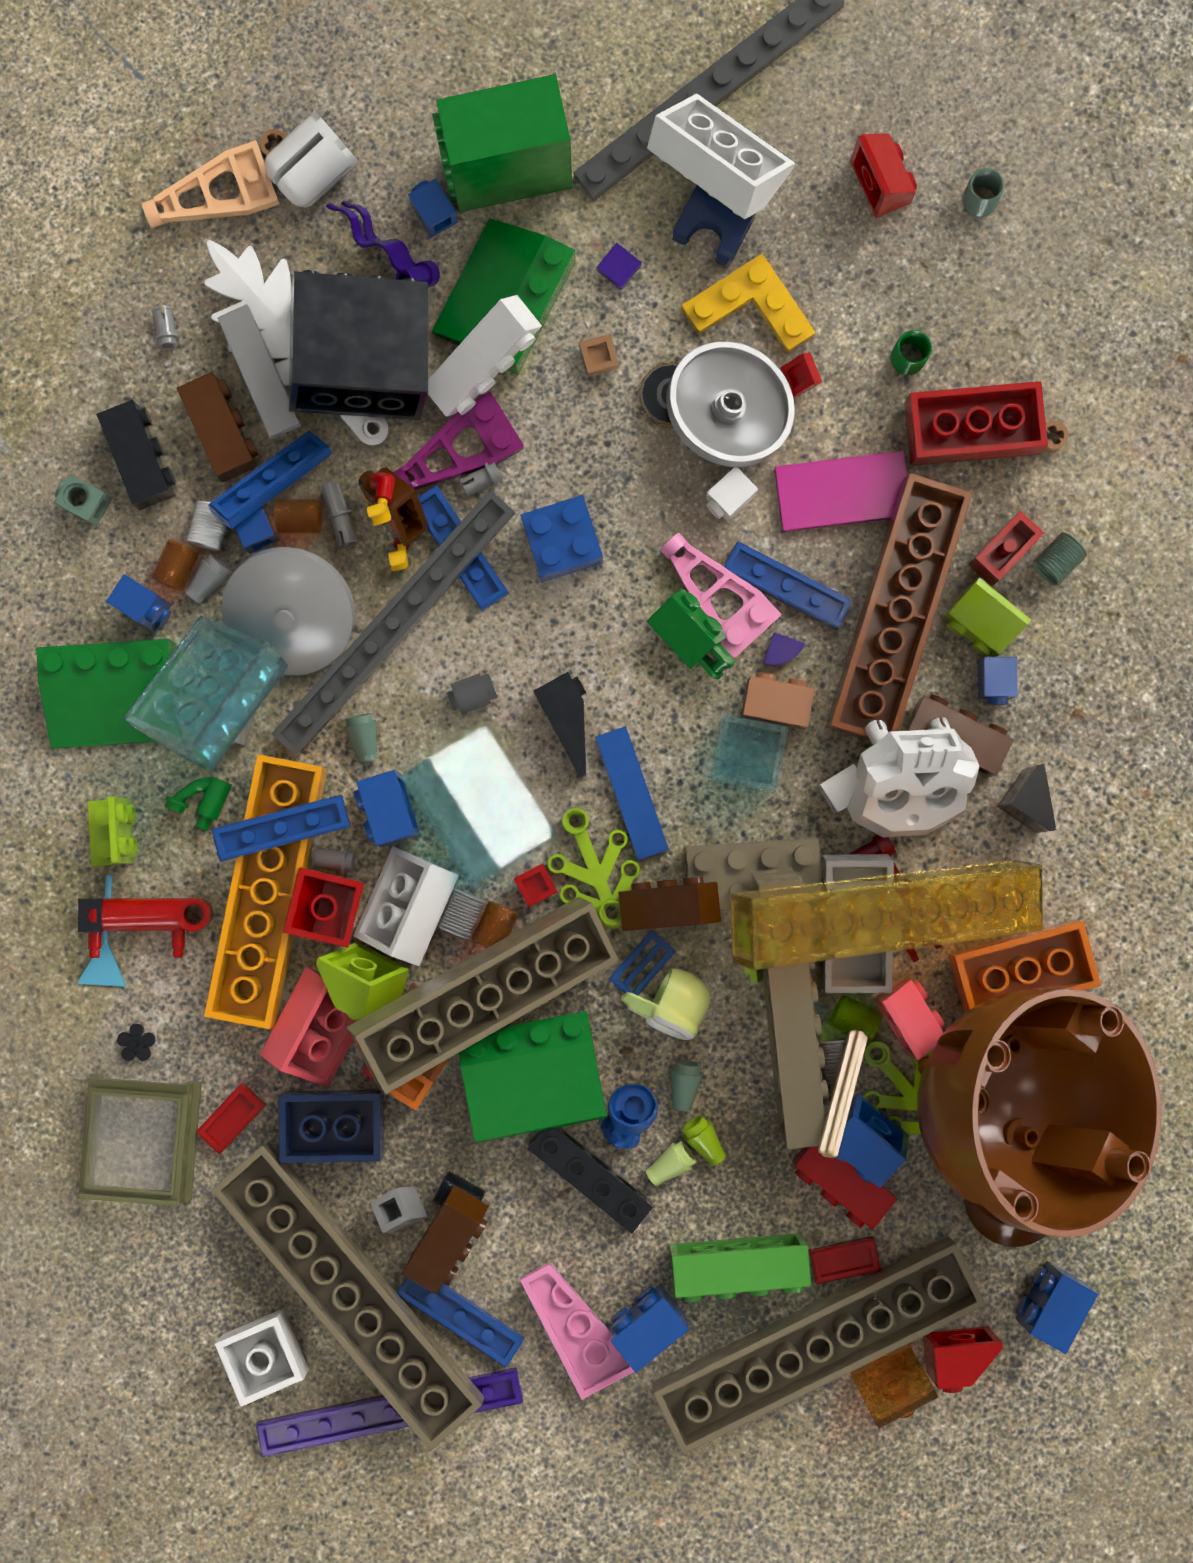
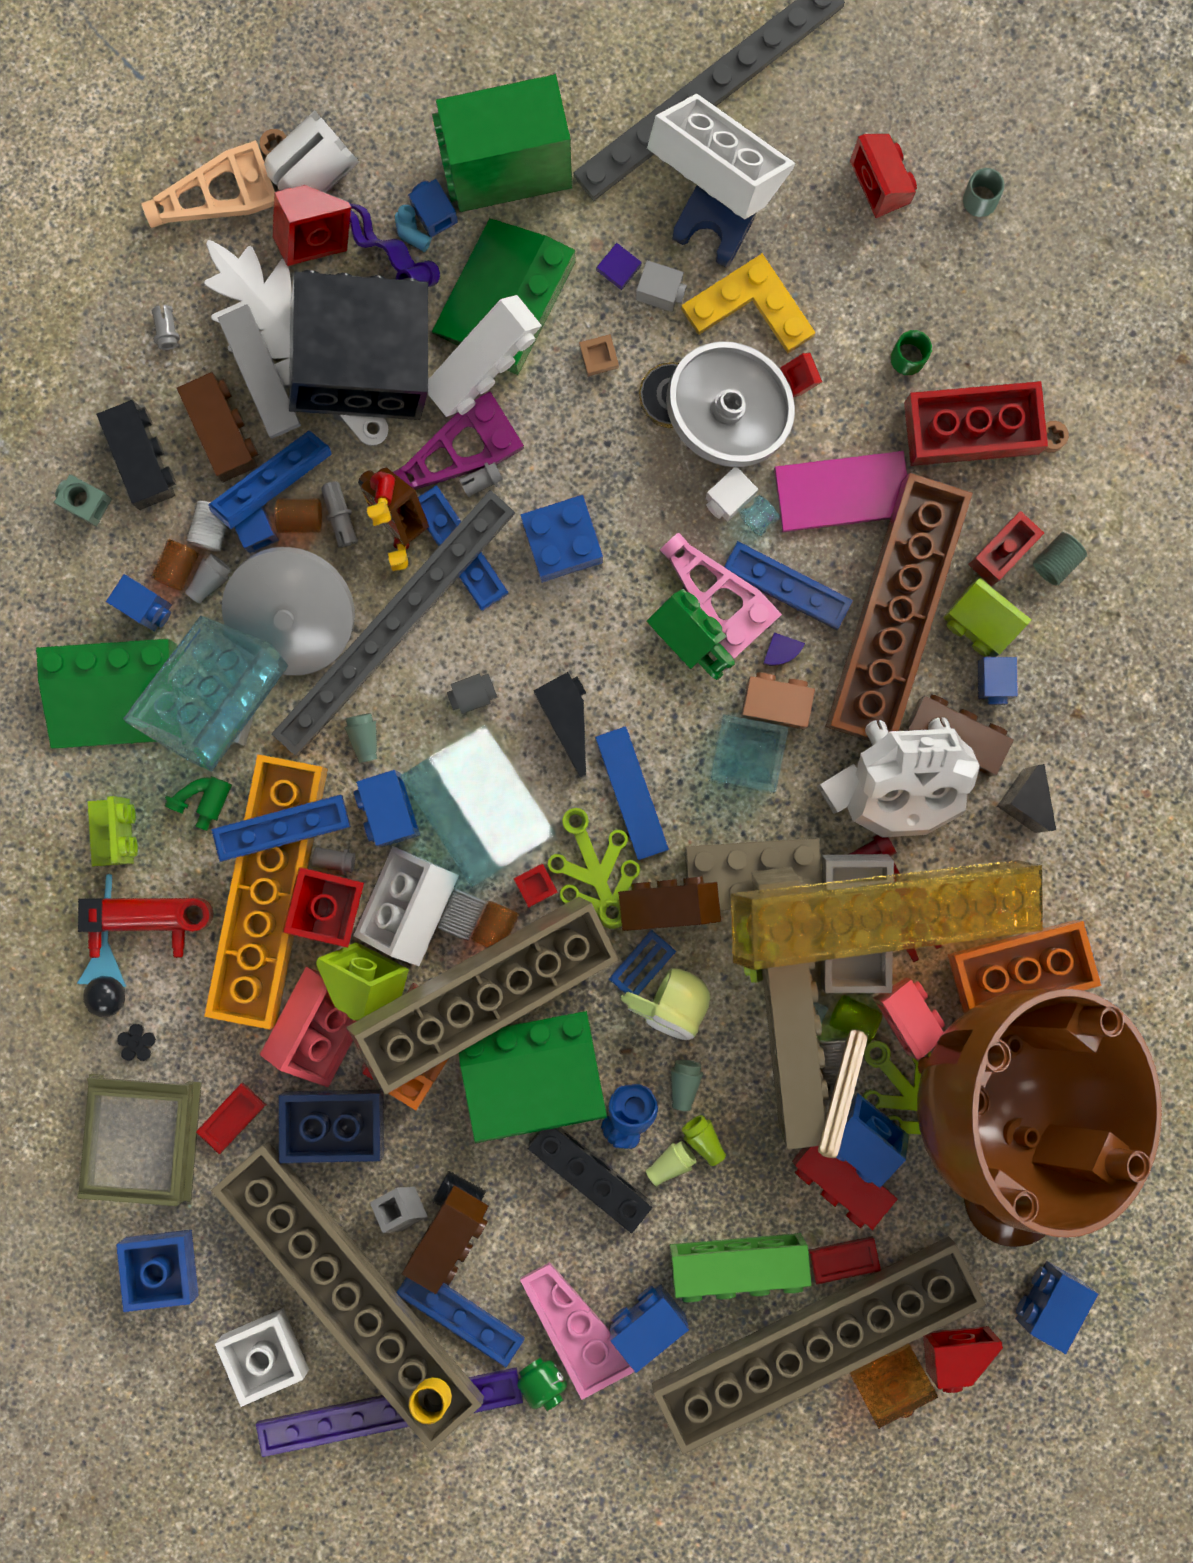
none -> black piece [83,976,125,1018]
none -> blue brick [116,1229,199,1312]
none -> red slope [272,185,351,266]
none -> medium azure arm [395,204,432,252]
none -> yellow piece [408,1377,452,1424]
none -> green head [517,1358,567,1412]
none -> light grey brick [636,260,687,312]
none -> clear light blue wheel [739,495,780,537]

